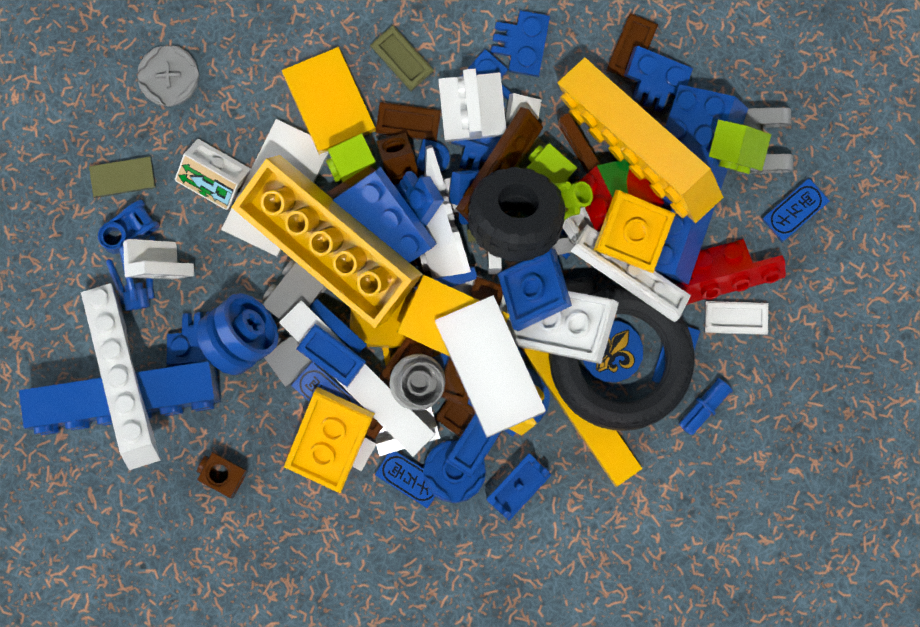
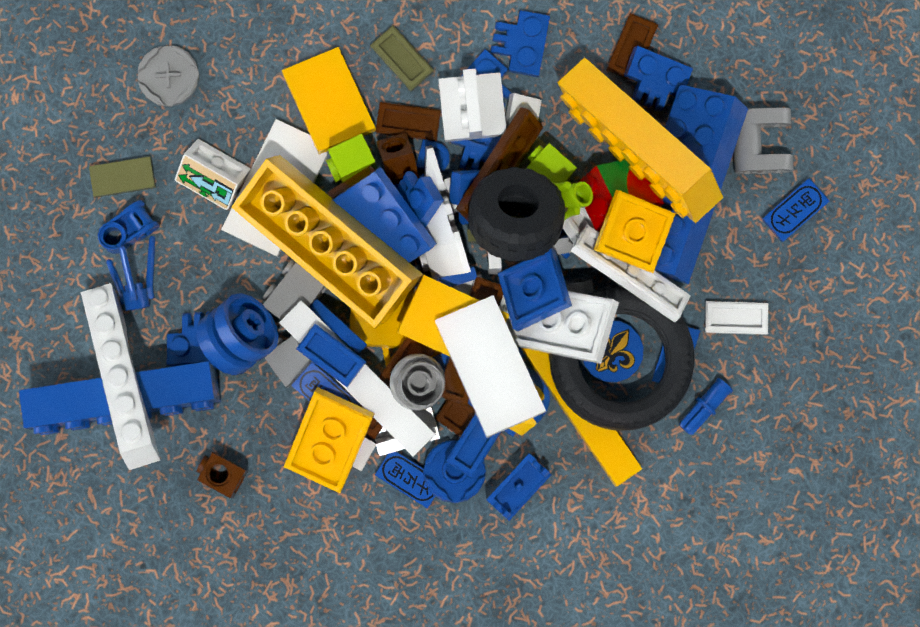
white panel [123,239,194,279] -> none
reddish brown tile [558,113,600,173] -> none
red bracket [675,239,786,306] -> none
lime brick [709,119,772,174] -> none

